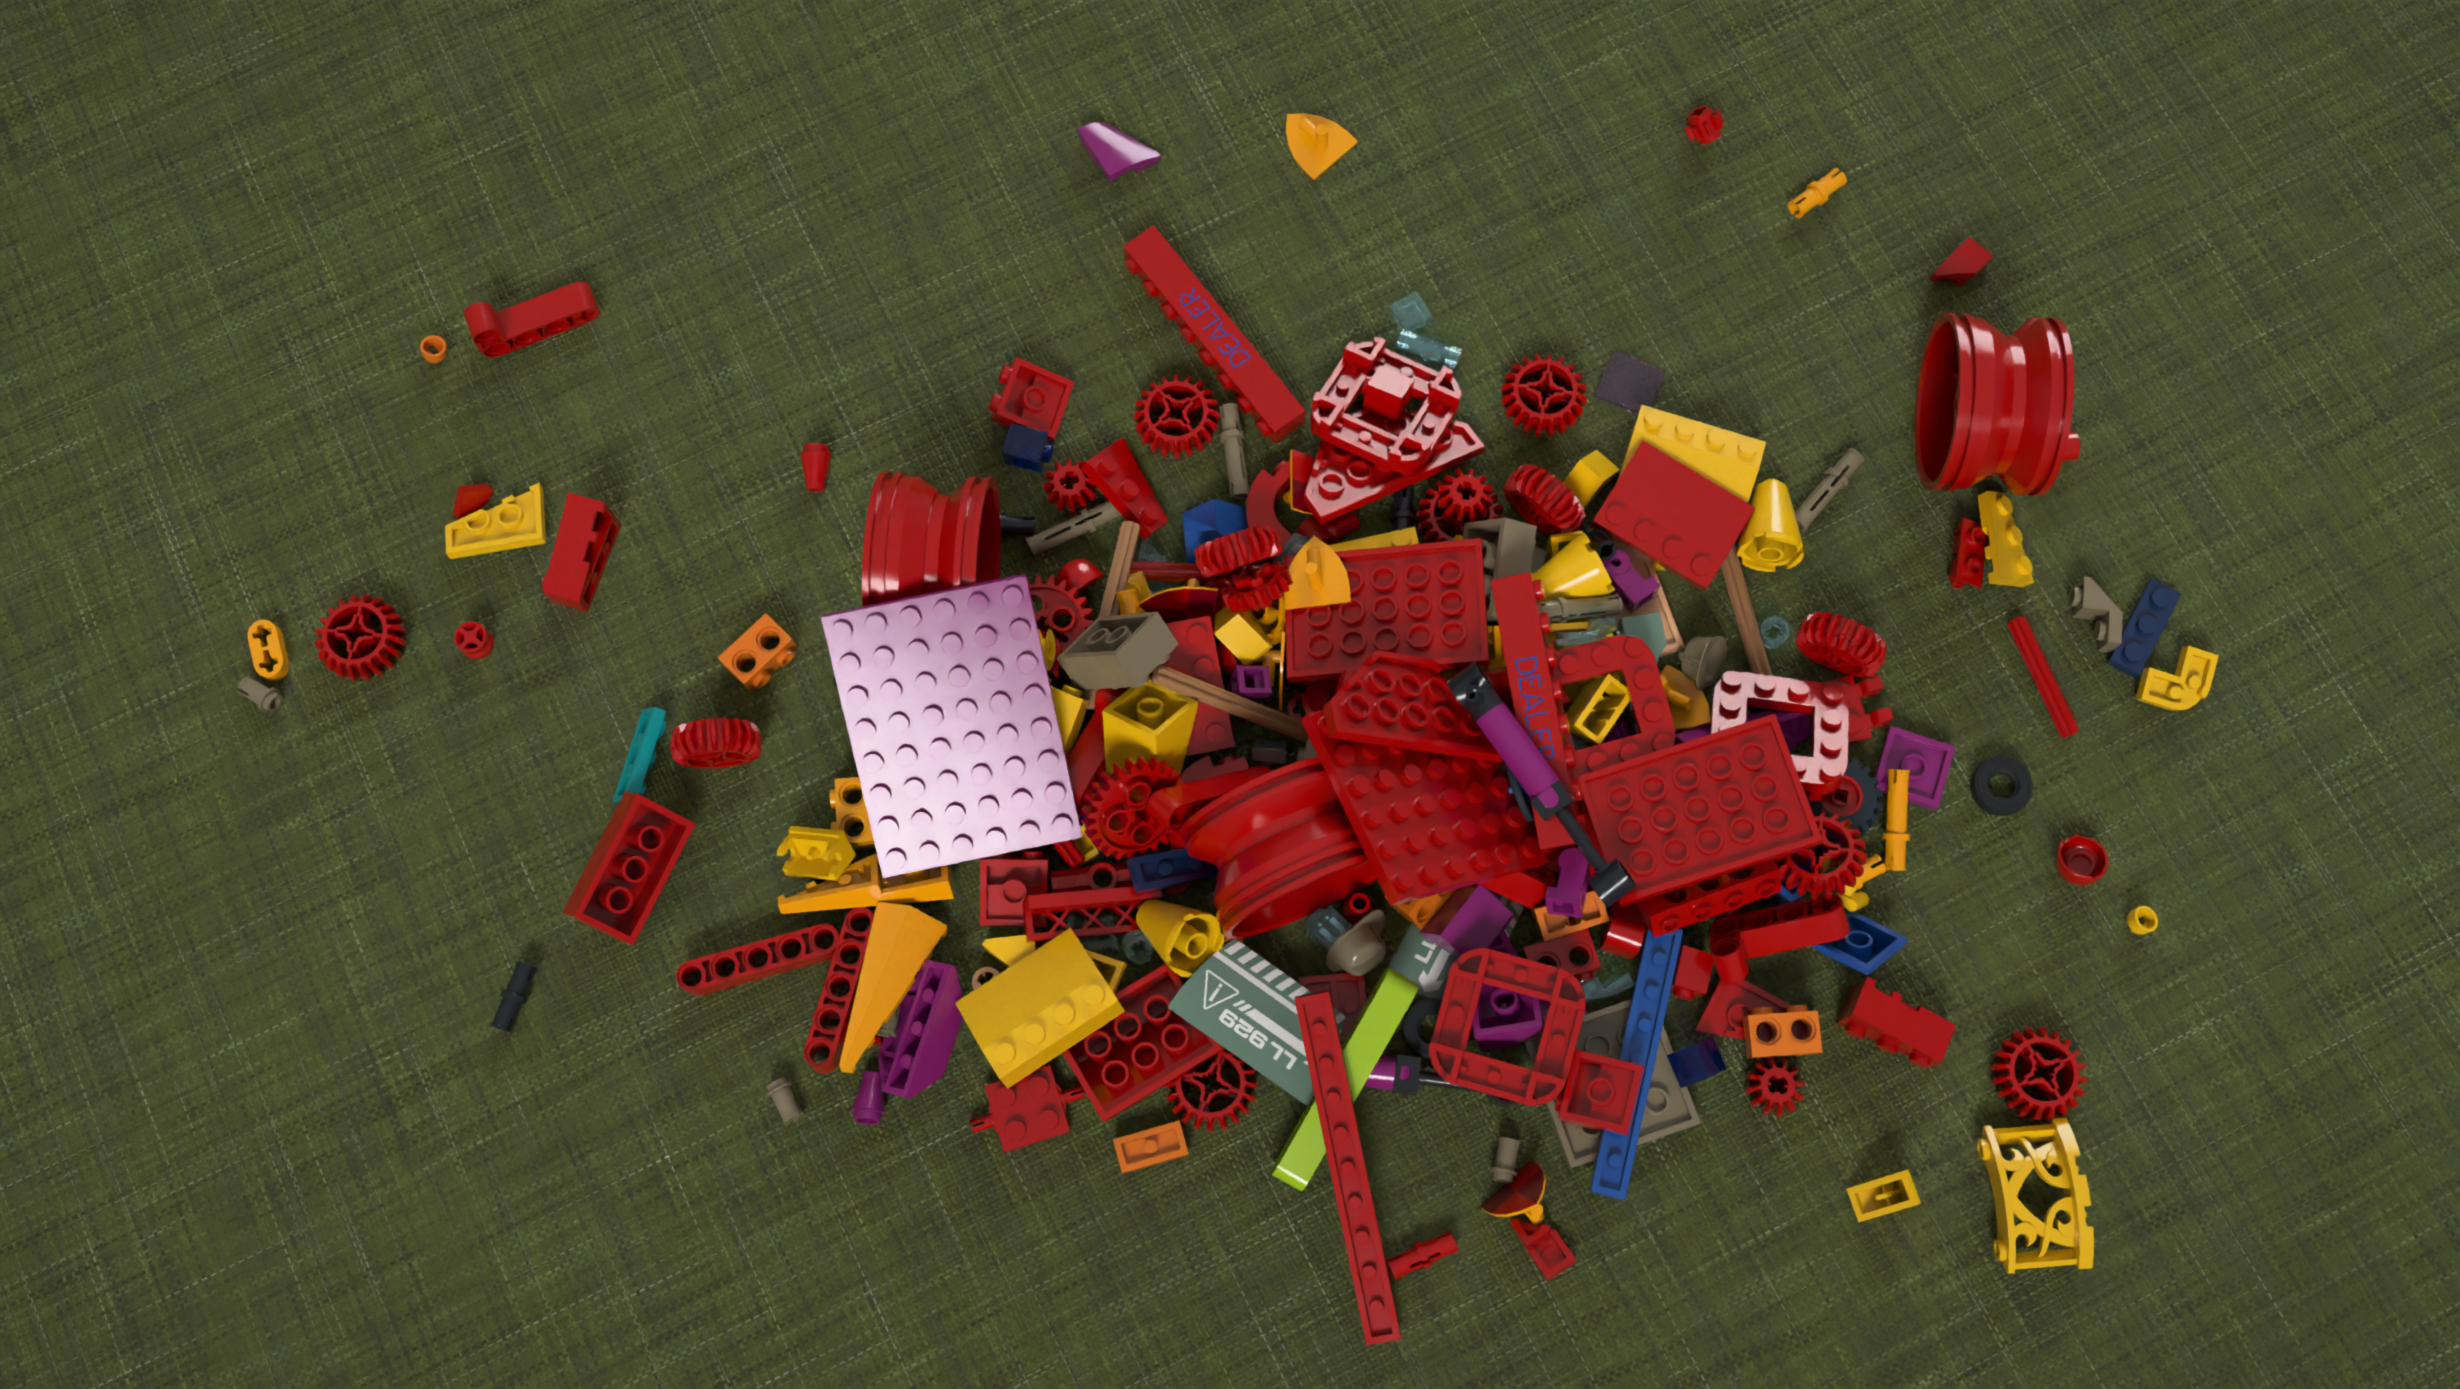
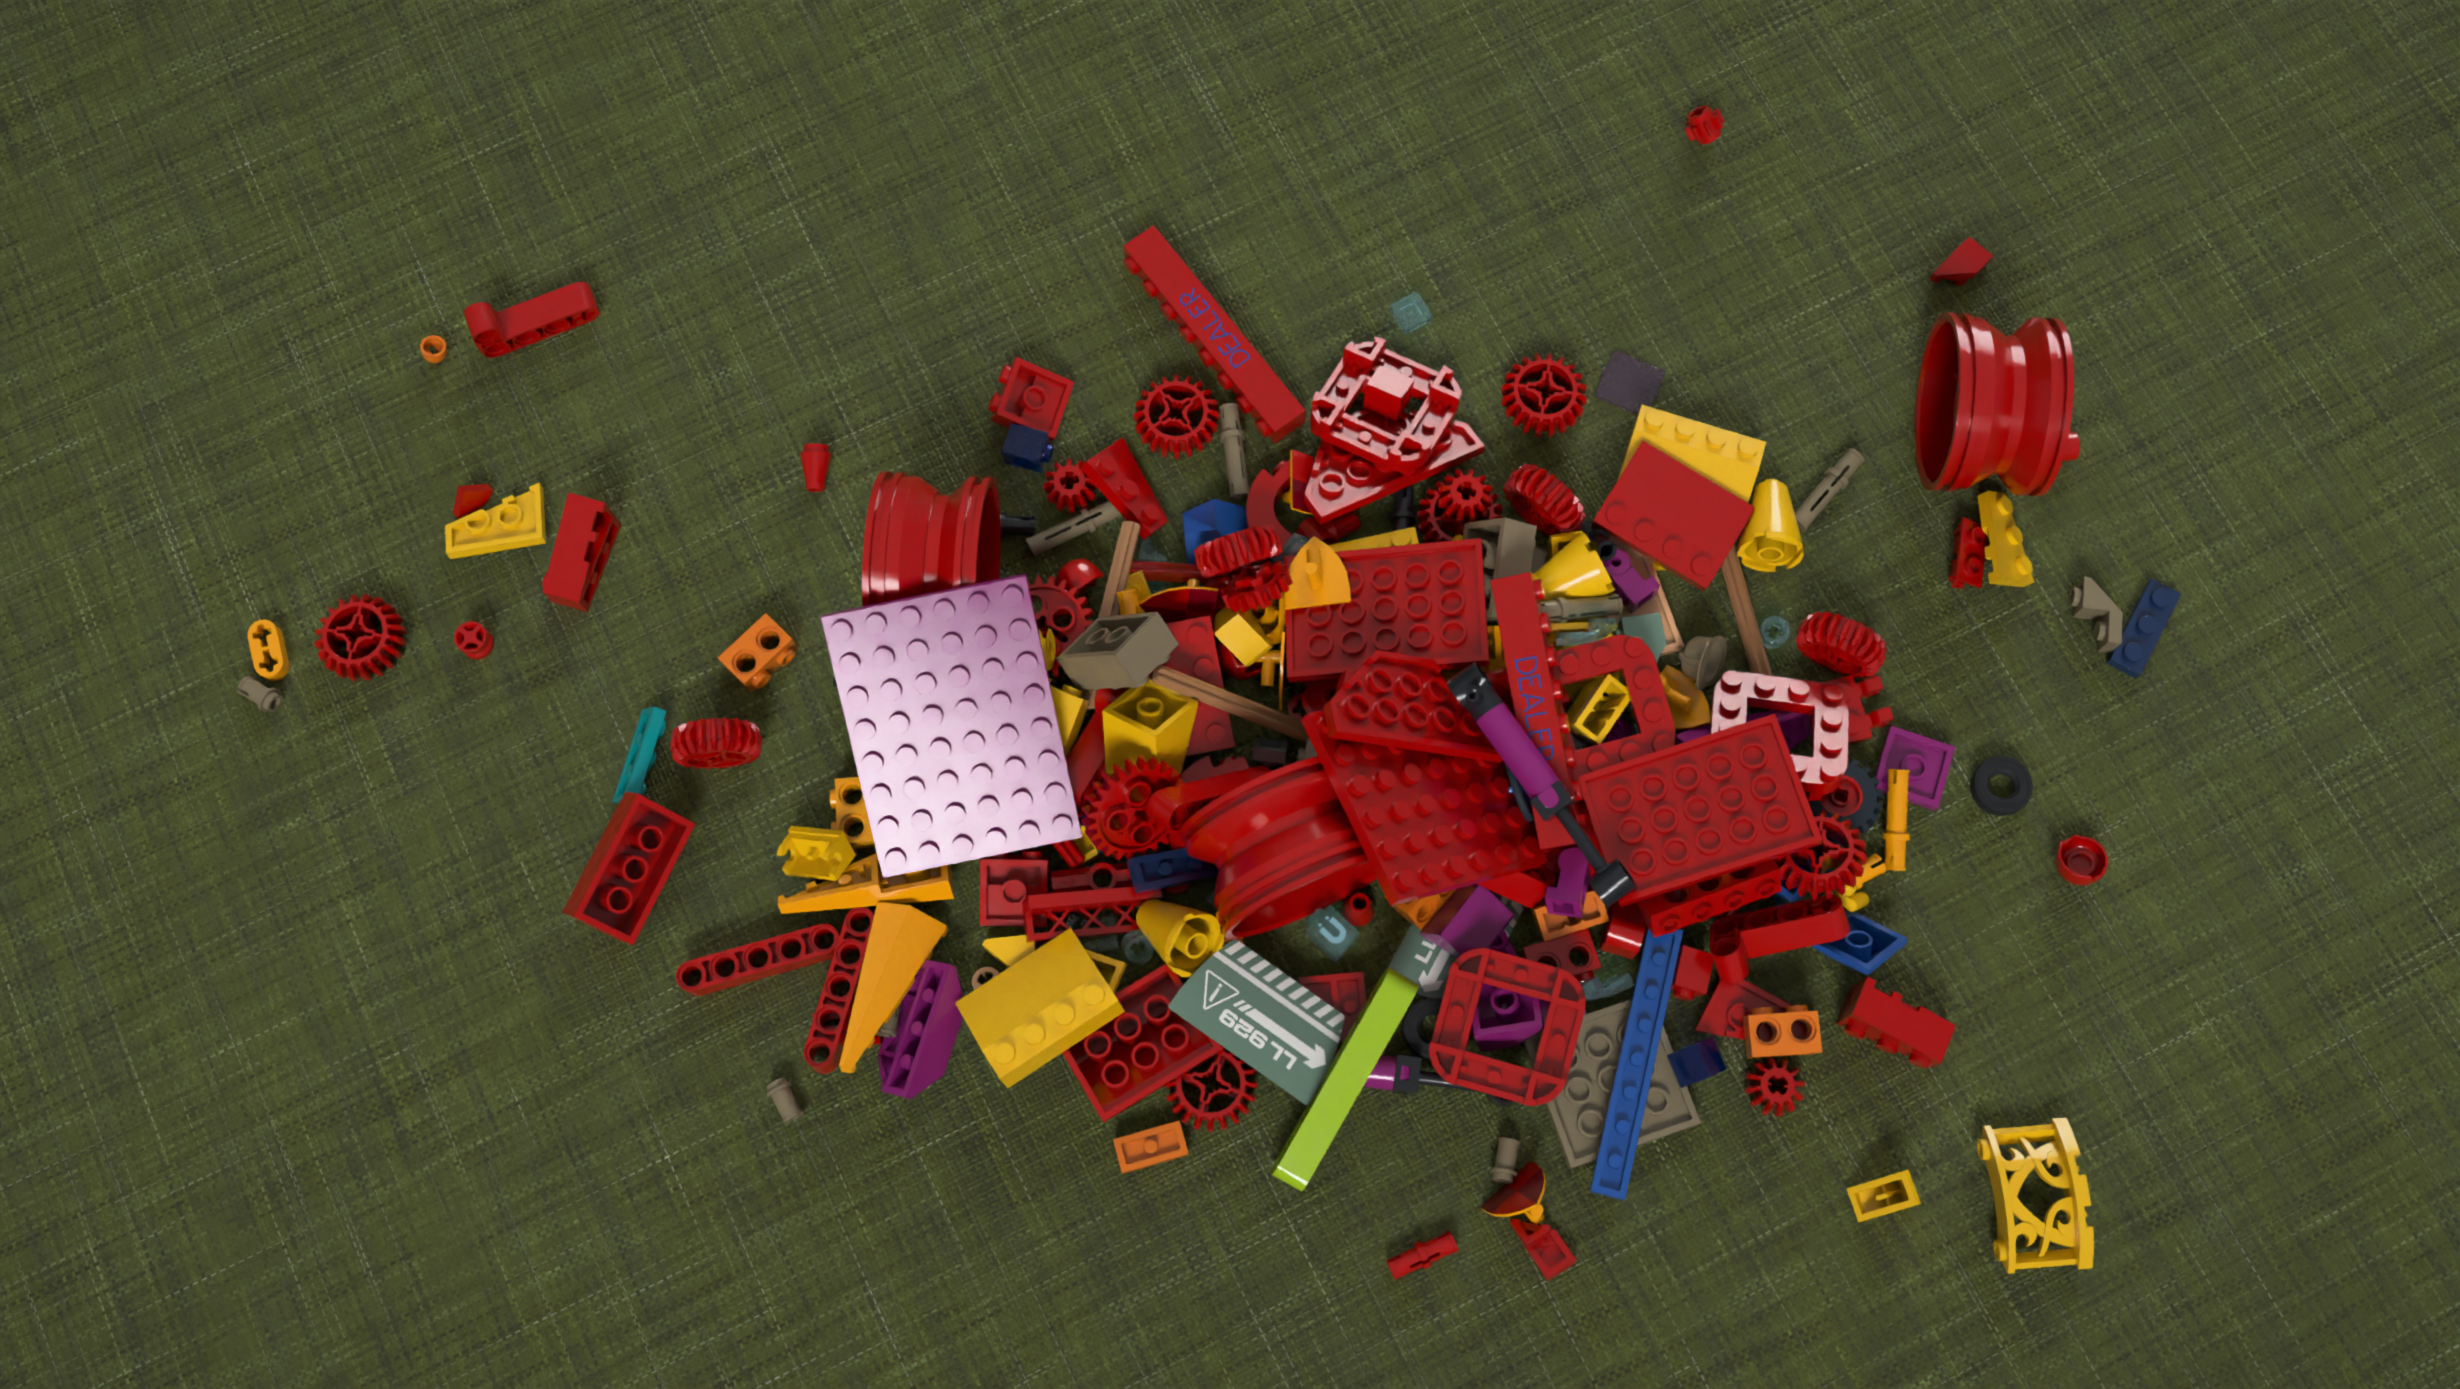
black pin [490,961,538,1033] -> none
magenta cone [851,1071,885,1125] -> none
red plate [969,1065,1086,1153] -> none
magenta slope [1078,122,1161,182] -> none
magenta leg [1225,665,1272,717] -> none
light orange shield [1286,113,1358,180] -> none
red plate [1294,990,1401,1346] -> none
dark tan piece [1326,909,1386,976] -> none
clear light blue pin [1395,329,1462,369] -> none
red plate [1555,1049,1645,1136] -> none
yellow slope [1563,450,1620,509] -> none
light orange pin [1788,168,1847,219] -> none
red gear [1990,1027,2088,1121] -> none
red axle [2007,616,2079,738] -> none
yellow hinge [2126,906,2158,935] -> none
yellow plate [2135,646,2219,711] -> none

